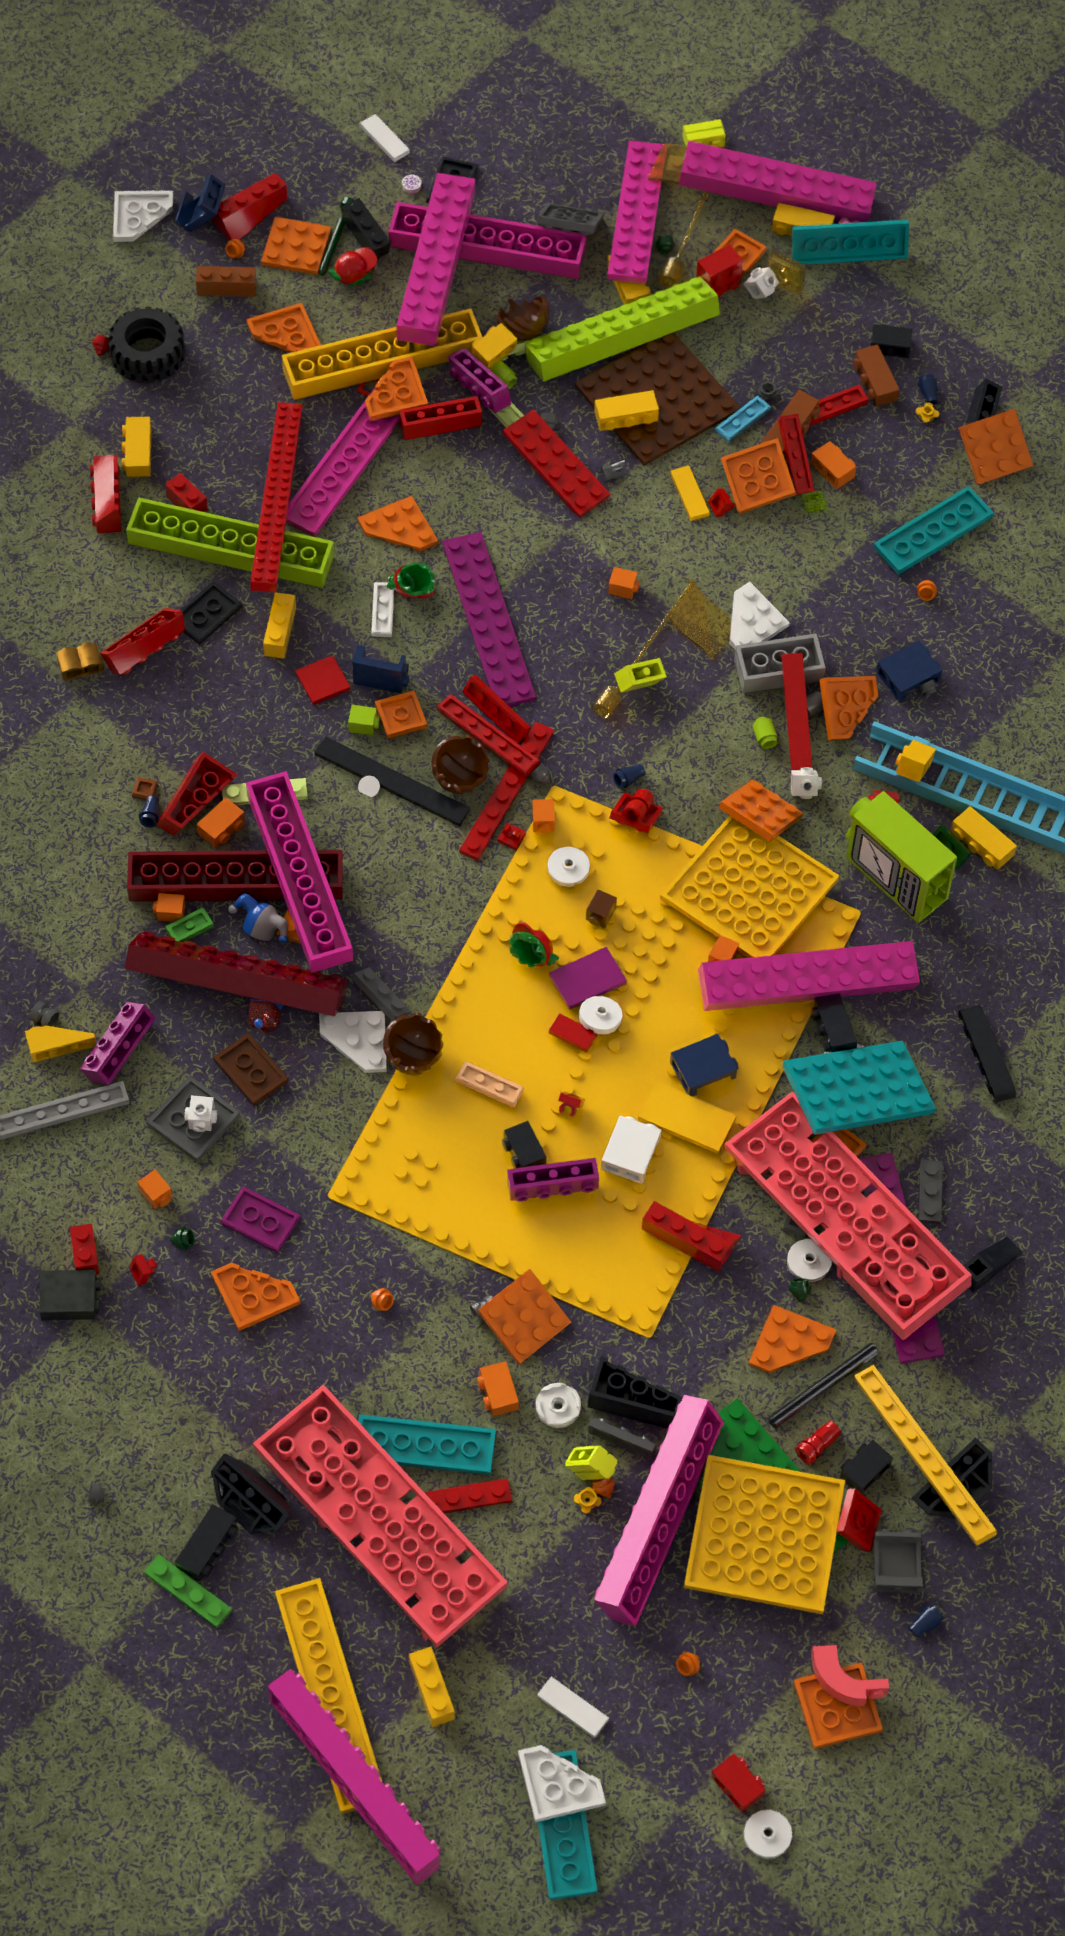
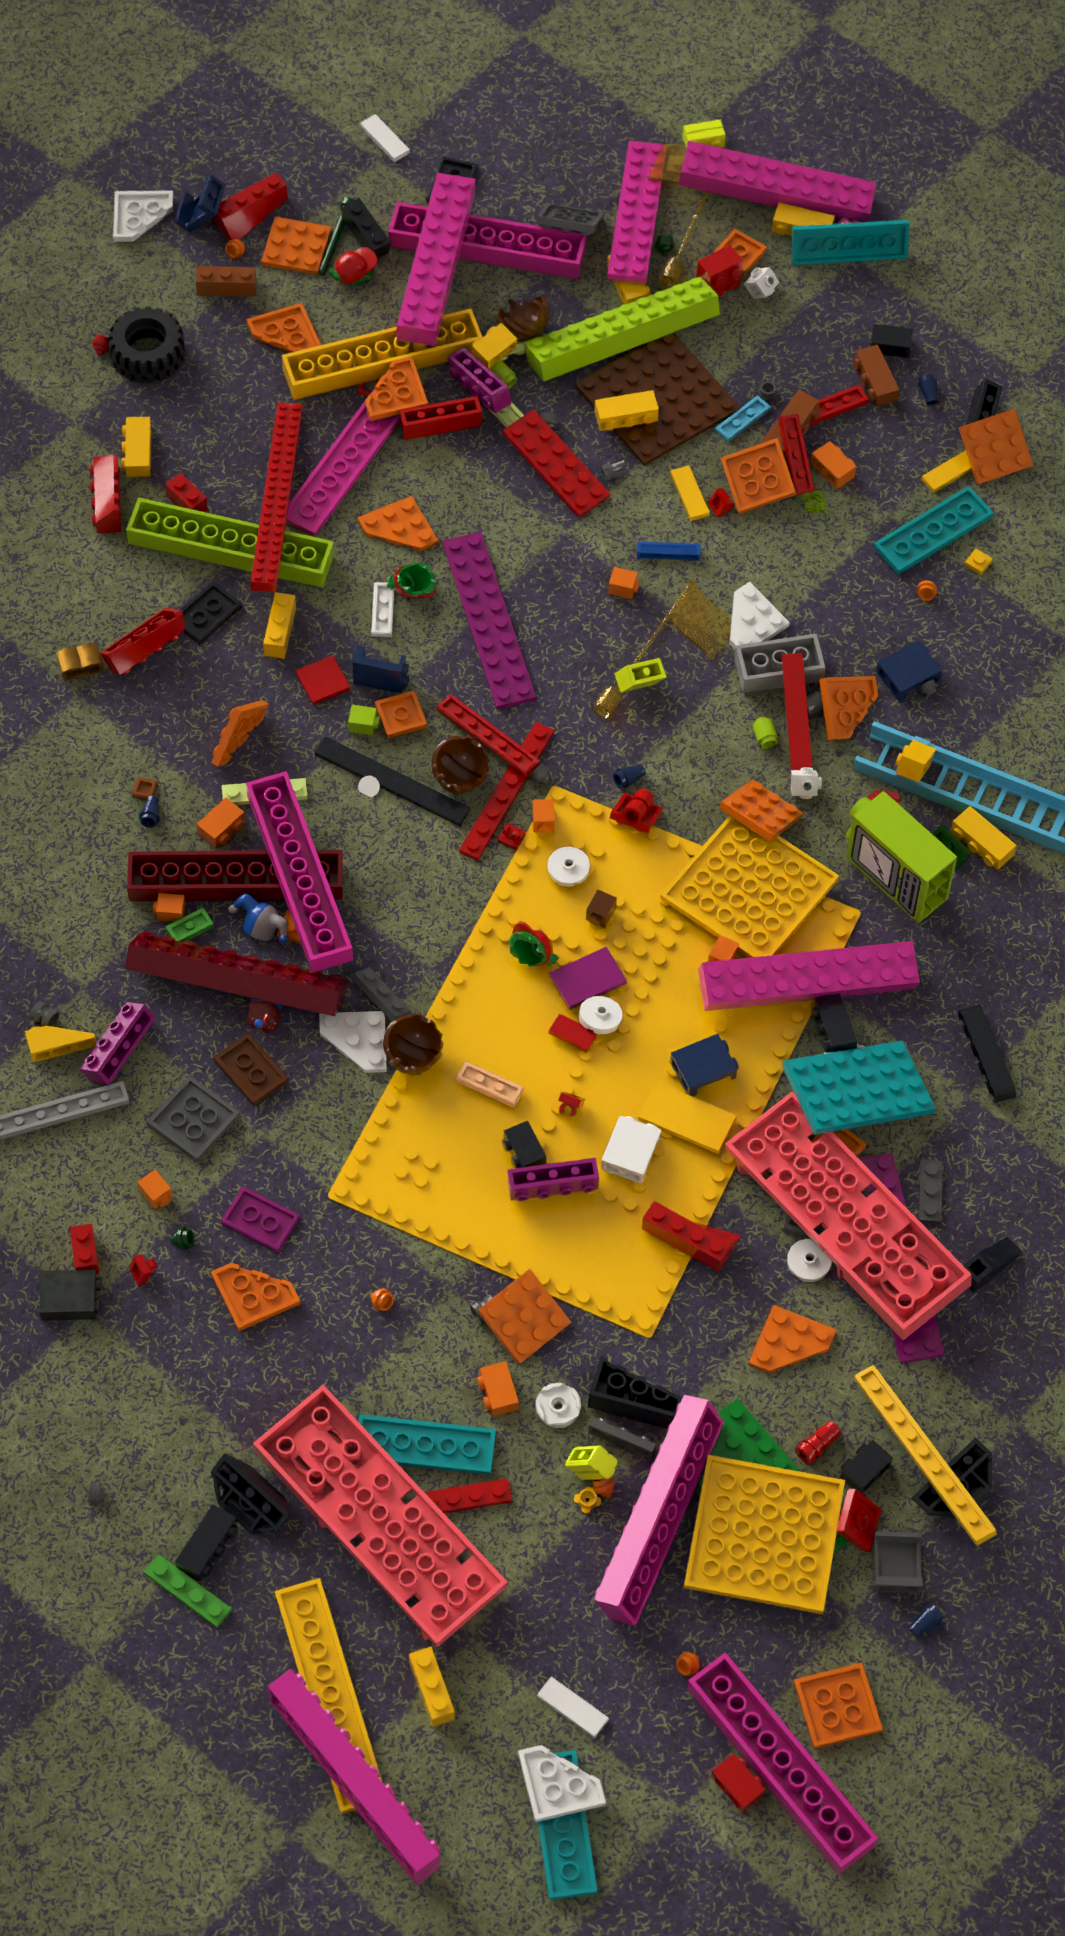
red wedge [156,751,238,836] -> none
white brick [185,1095,217,1132] -> none
white tile [402,175,421,194] -> none
red plate [462,675,531,744] -> none
white plate [744,1810,792,1859] -> none
clear yellow tile [767,250,806,294] -> none
black axle [768,1343,878,1428] -> none
dark green plate [789,1278,811,1302] -> none
coral arch [811,1645,889,1706] -> none
yellow plate [916,403,939,423] -> none
none -> orange plate [211,700,269,767]
none -> blue piece [637,541,701,561]
none -> dark pink brick [687,1652,879,1875]
none -> yellow tile [921,450,972,493]
none -> yellow plate [964,549,993,575]

